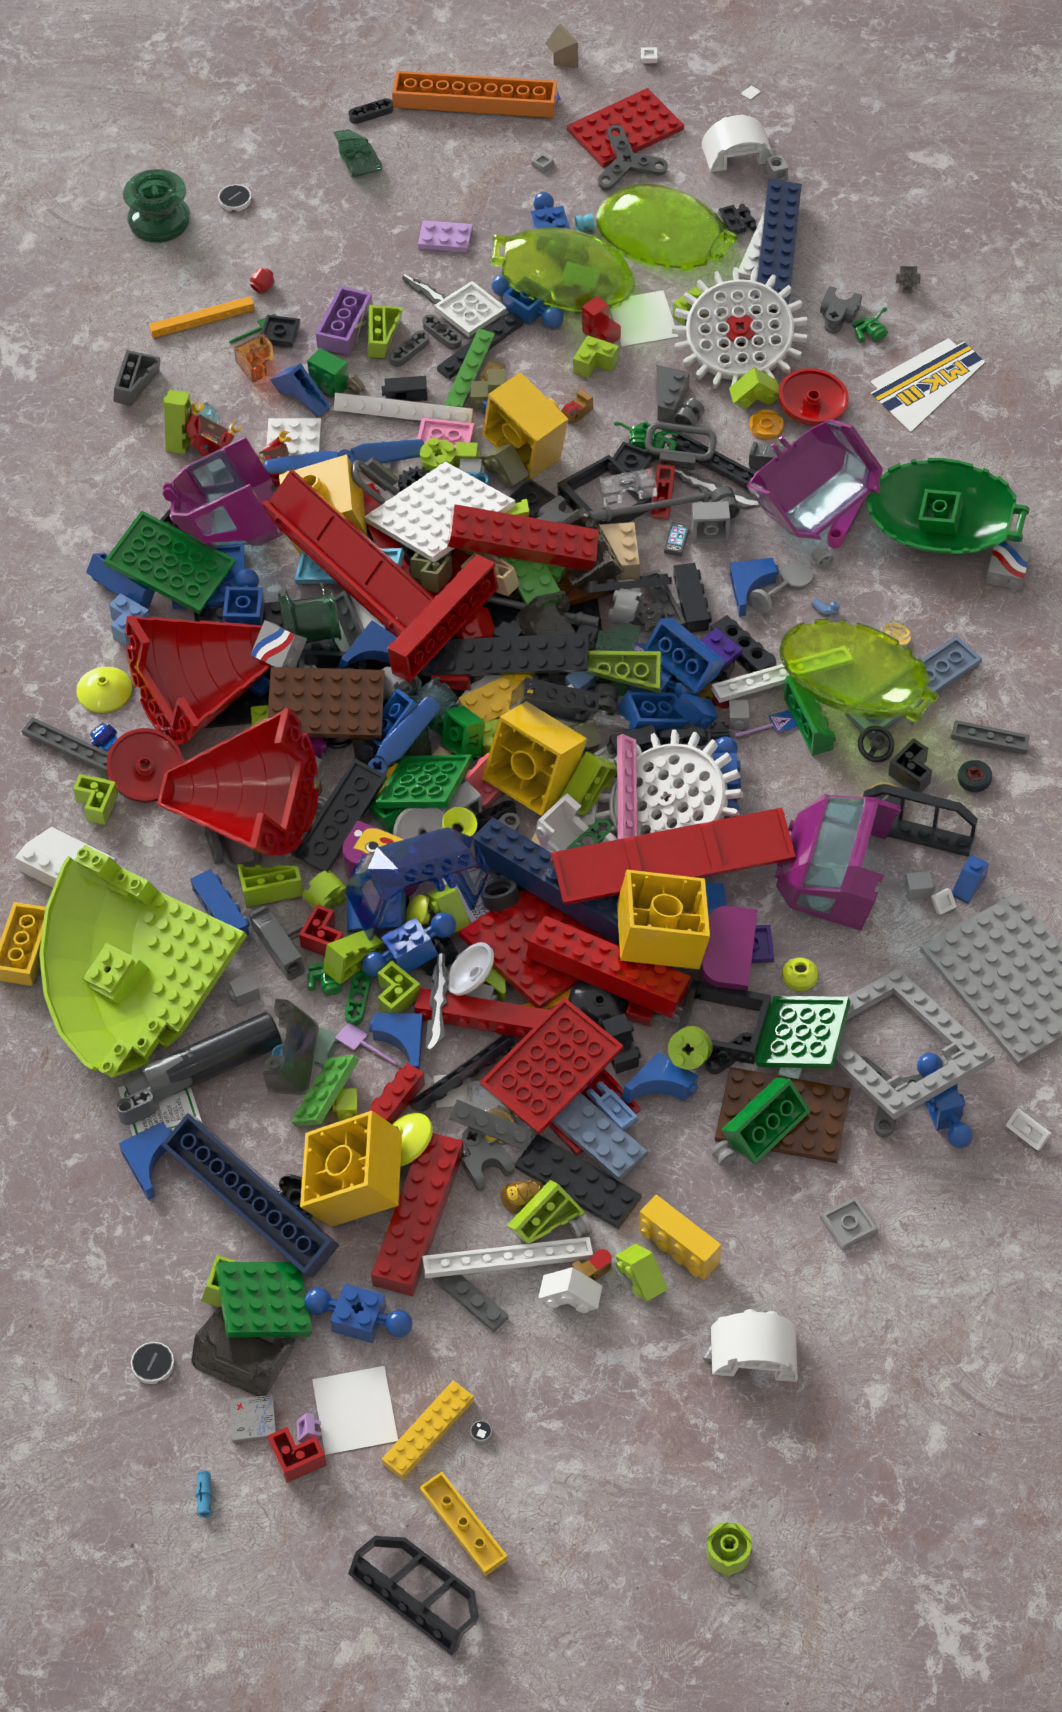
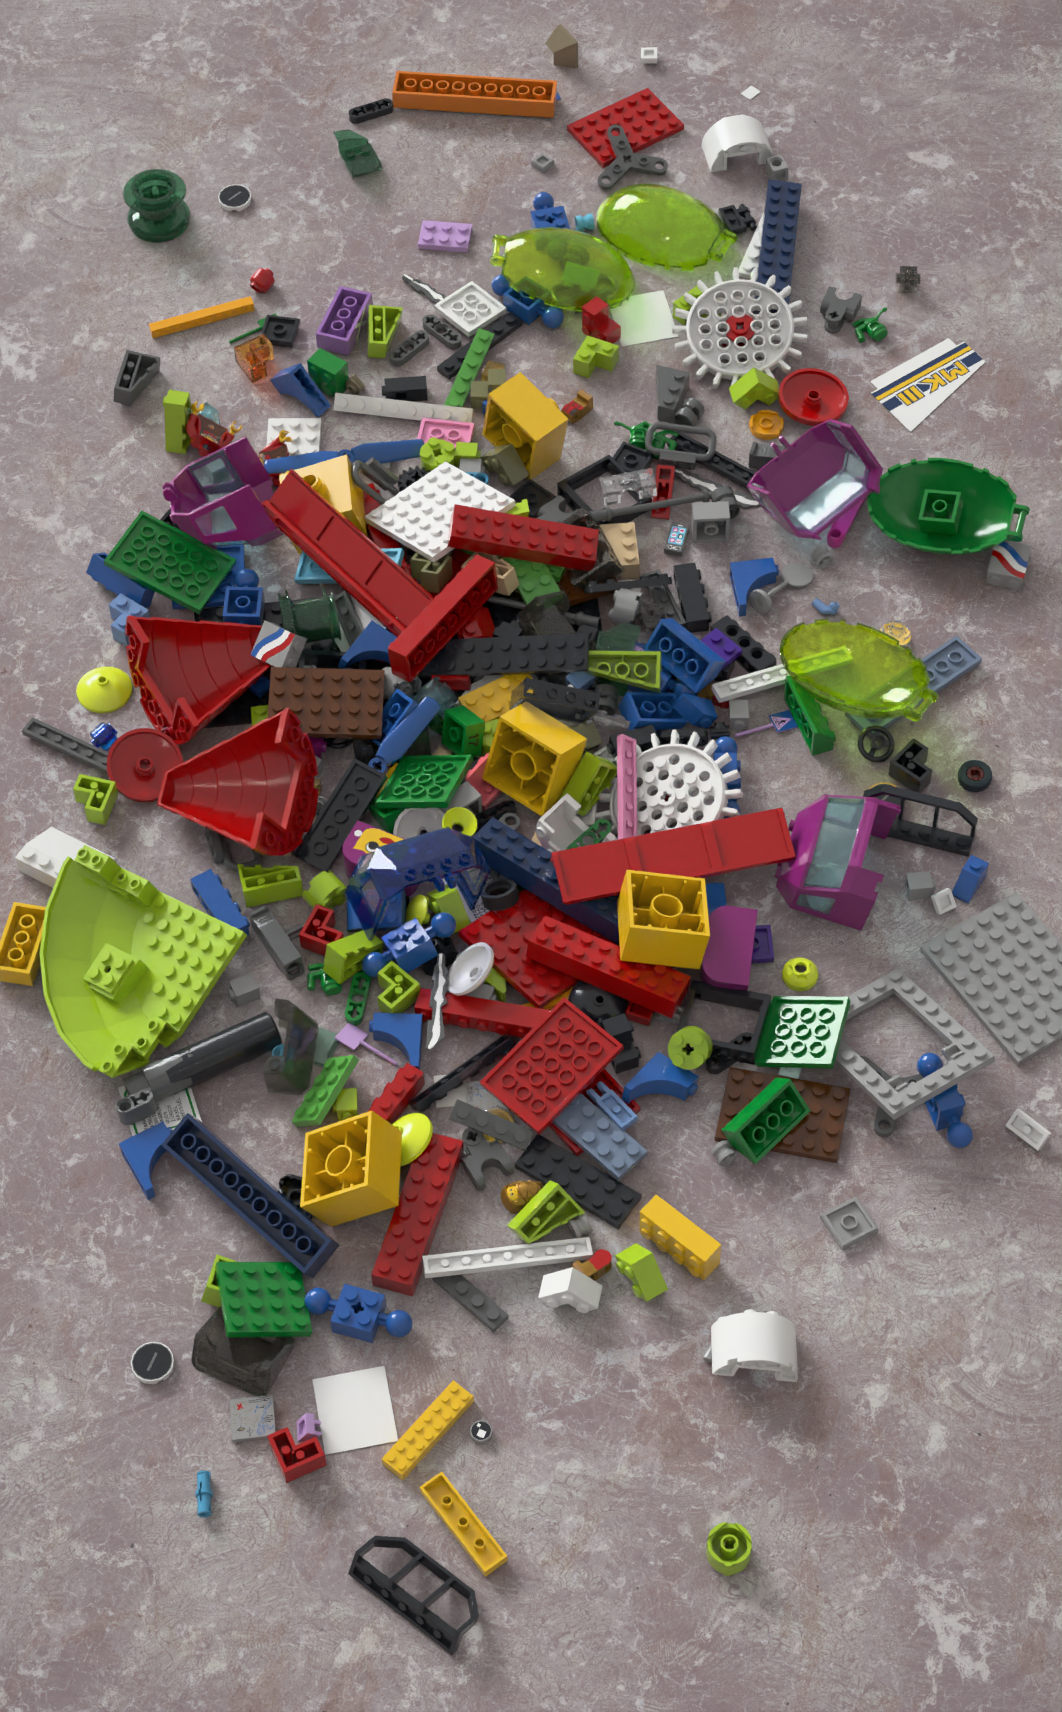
dark grey plate [951,720,1030,755] -> none

